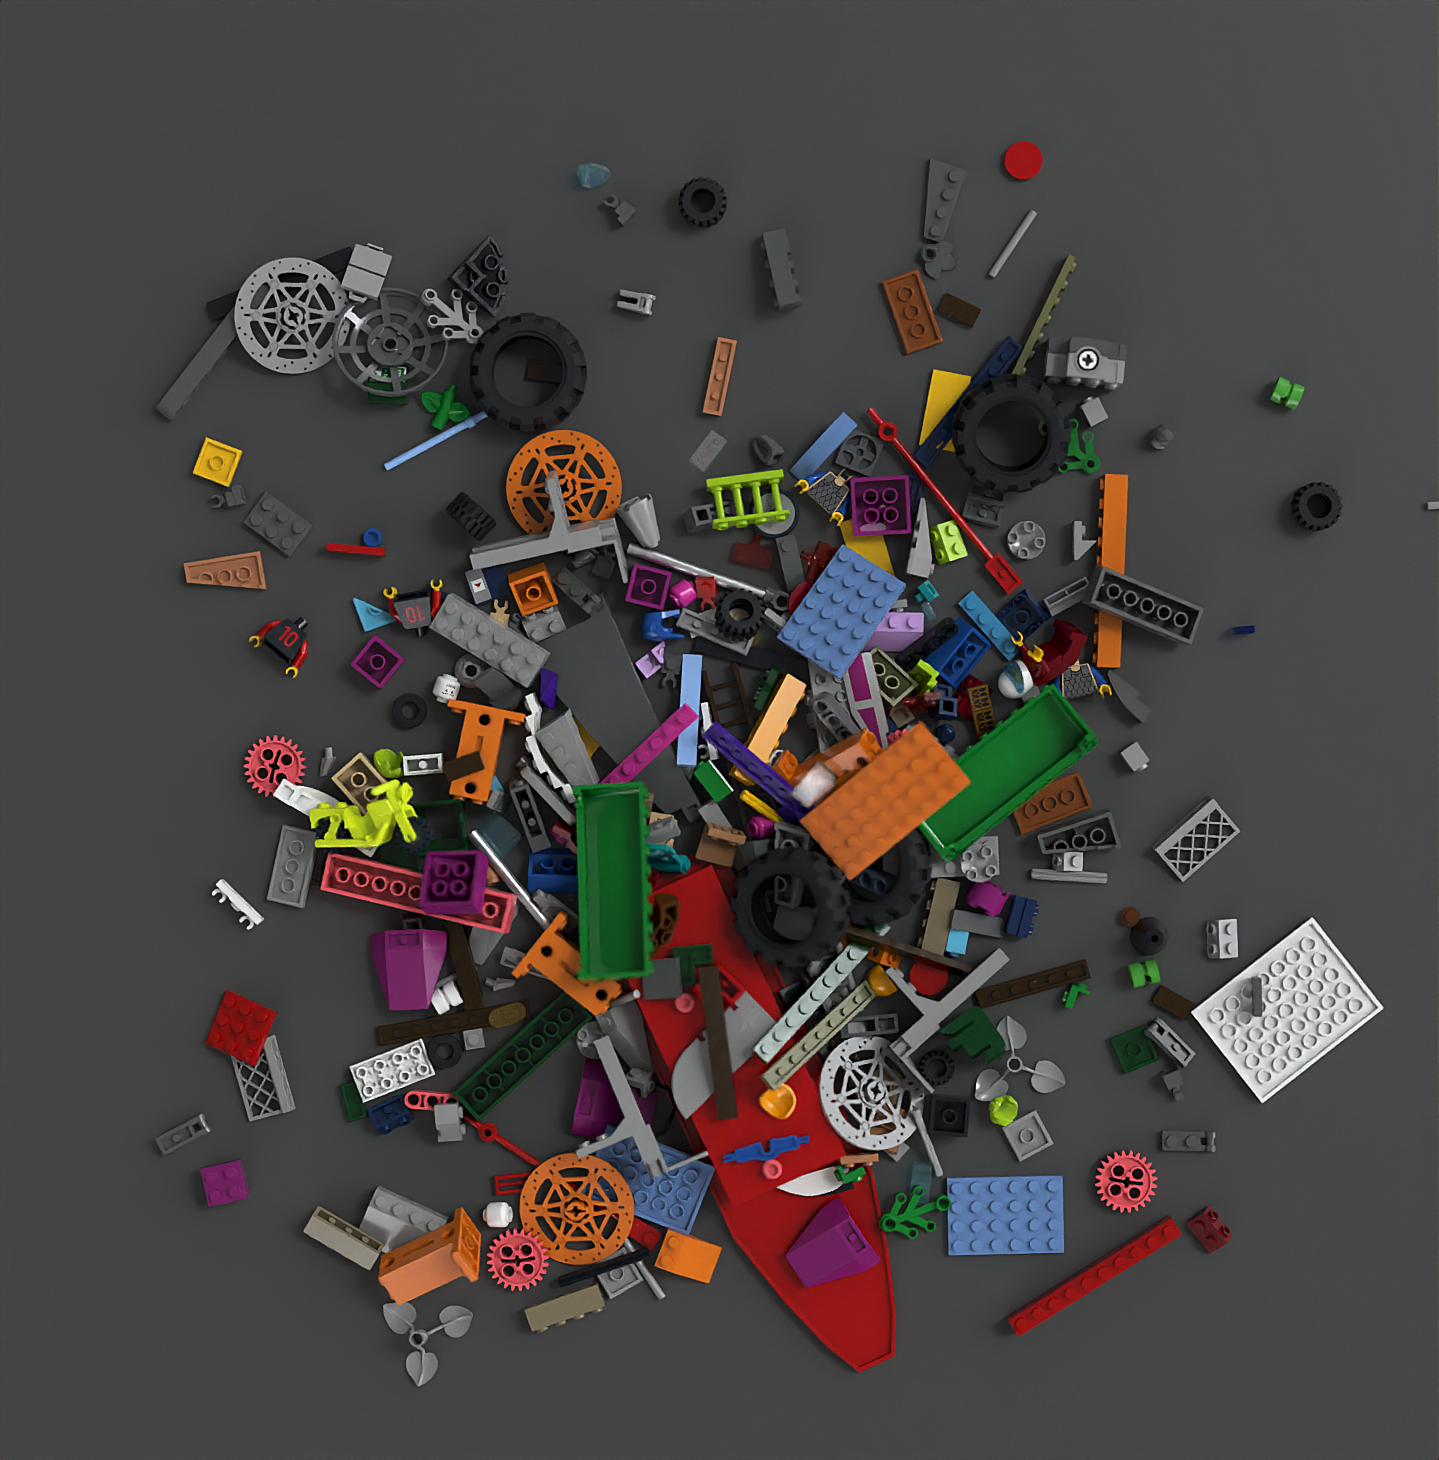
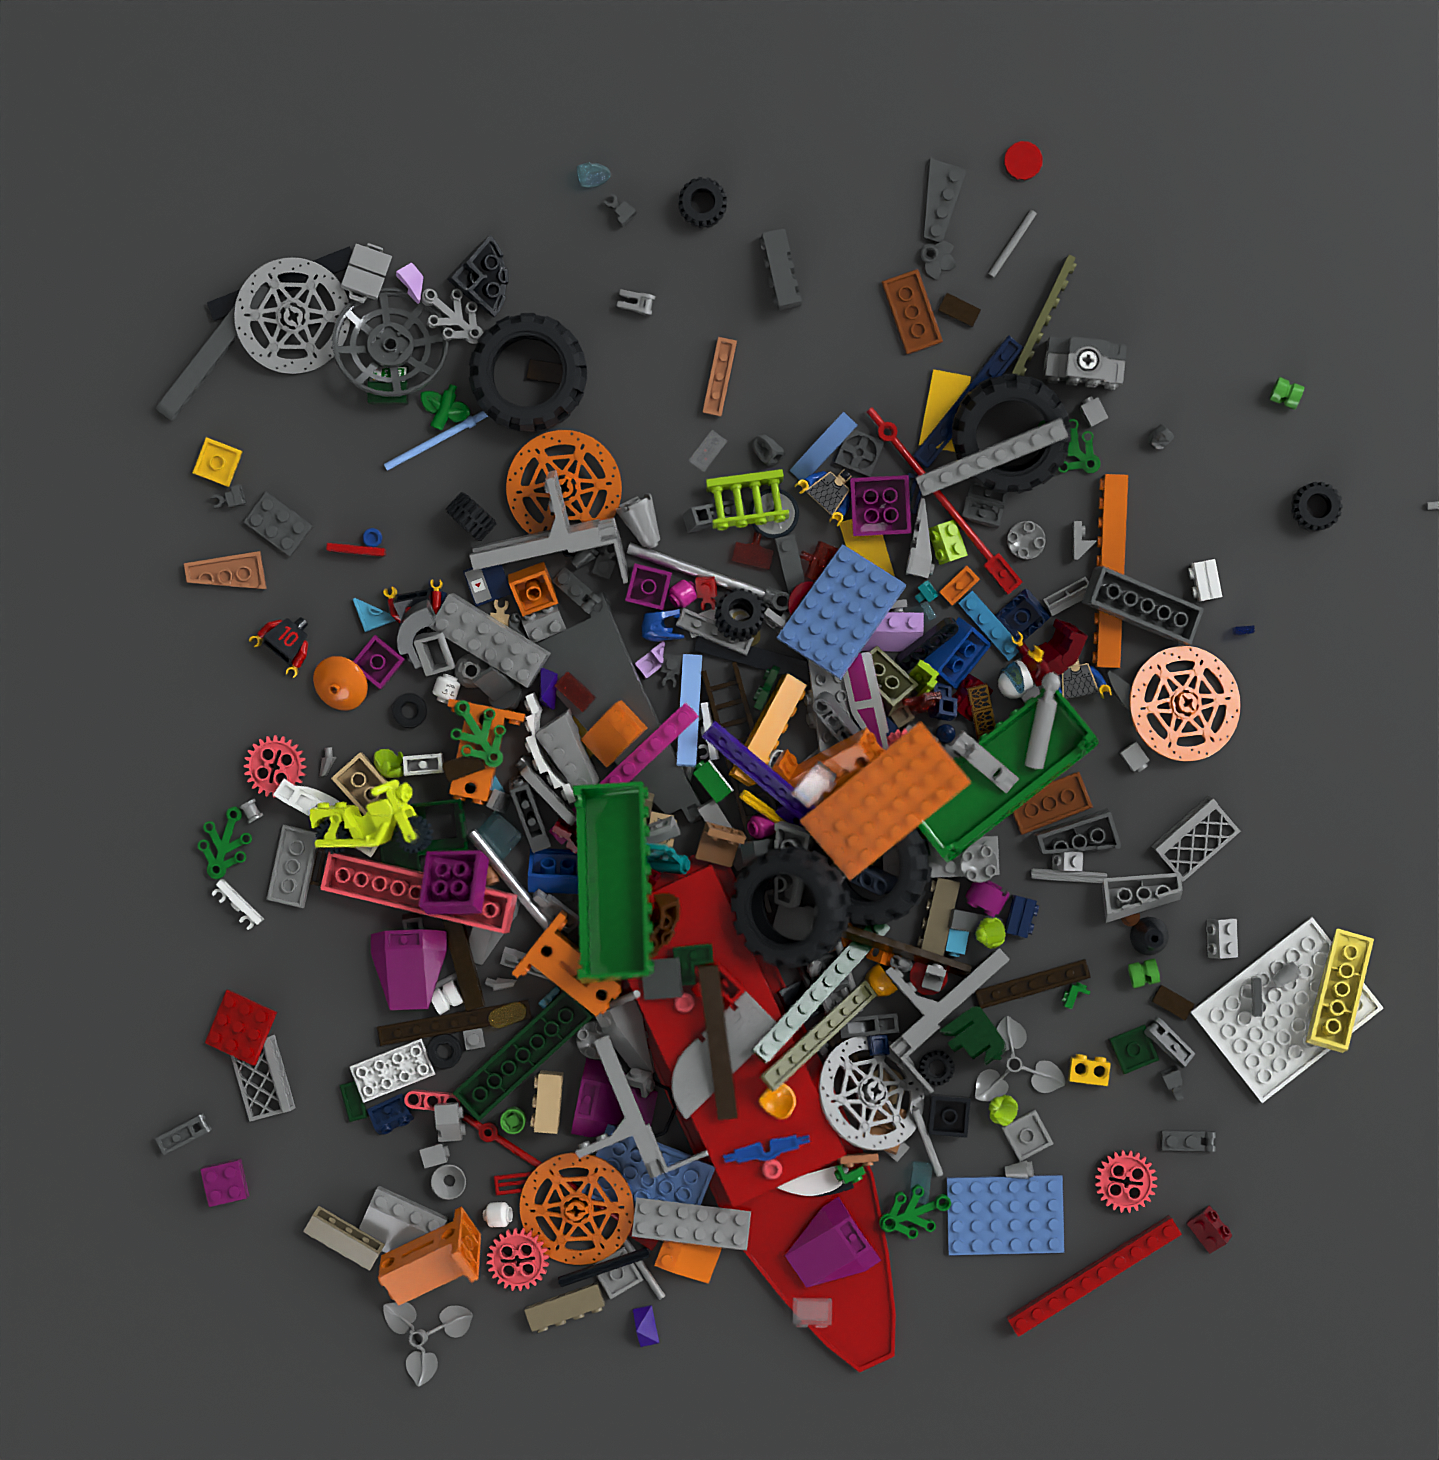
none -> green plant [198,807,253,879]
none -> light grey bush [240,799,264,823]
none -> orange dish [313,656,368,711]
none -> lavender slope [396,262,423,304]
none -> dark grey arch [397,599,436,669]
none -> light grey tile [413,631,455,676]
none -> light grey brick [419,1142,450,1168]
none -> light grey piece [431,1164,466,1200]
none -> green plant [450,700,506,768]
none -> bright green wheel [500,1106,527,1134]
none -> tan brick [531,1070,564,1134]
none -> medium azure piece [538,986,561,1009]
none -> clear red plate [555,672,597,712]
none -> orange slope [581,700,648,768]
none -> light grey plate [631,1197,751,1251]
none -> dark purple slope [633,1305,659,1347]
none -> clear brick [792,1298,832,1328]
none -> dark blue tile [867,1035,890,1056]
none -> light grey pin [890,955,913,973]
none -> light grey plate [916,418,1068,496]
none -> light grey bracket [922,964,947,992]
none -> orange plate [939,566,980,606]
none -> light grey hinge [949,730,1019,793]
none -> lime hair [975,917,1006,949]
none -> light grey cone [1005,1160,1034,1179]
none -> light grey piece [1025,673,1061,769]
none -> yellow brick [1068,1054,1111,1086]
none -> light grey wedge [1102,873,1183,923]
none -> piece [1129,646,1240,761]
none -> white brick [1188,559,1222,602]
none -> light grey cone [1272,961,1302,988]
none -> light yellow slope [1306,929,1374,1053]

